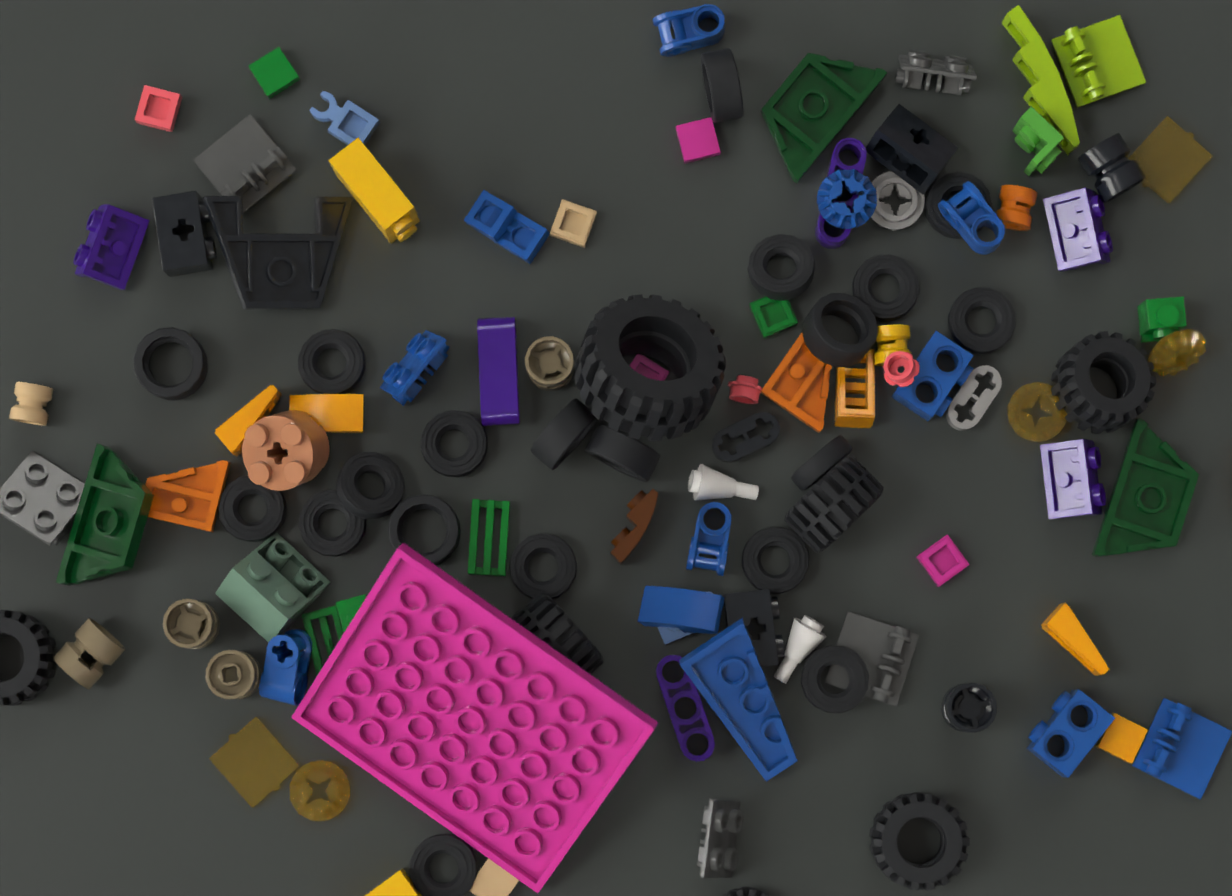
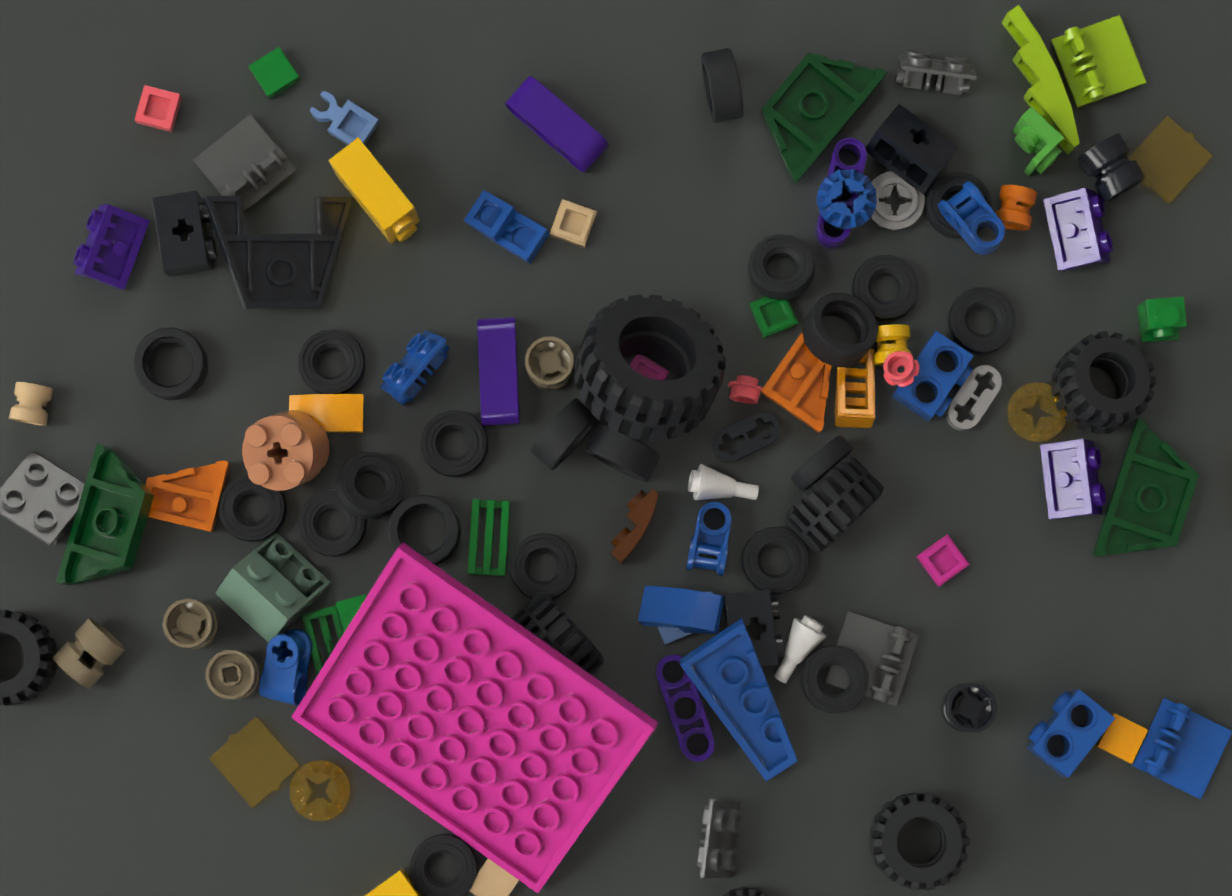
light orange slope [214,385,282,457] -> none
blue piece [652,4,725,57] -> none
dark pink tile [676,117,721,164] -> none
light orange slope [1041,602,1109,676] -> none
clear yellow gear [1148,329,1206,376] -> none
none -> dark purple beam [504,76,609,173]

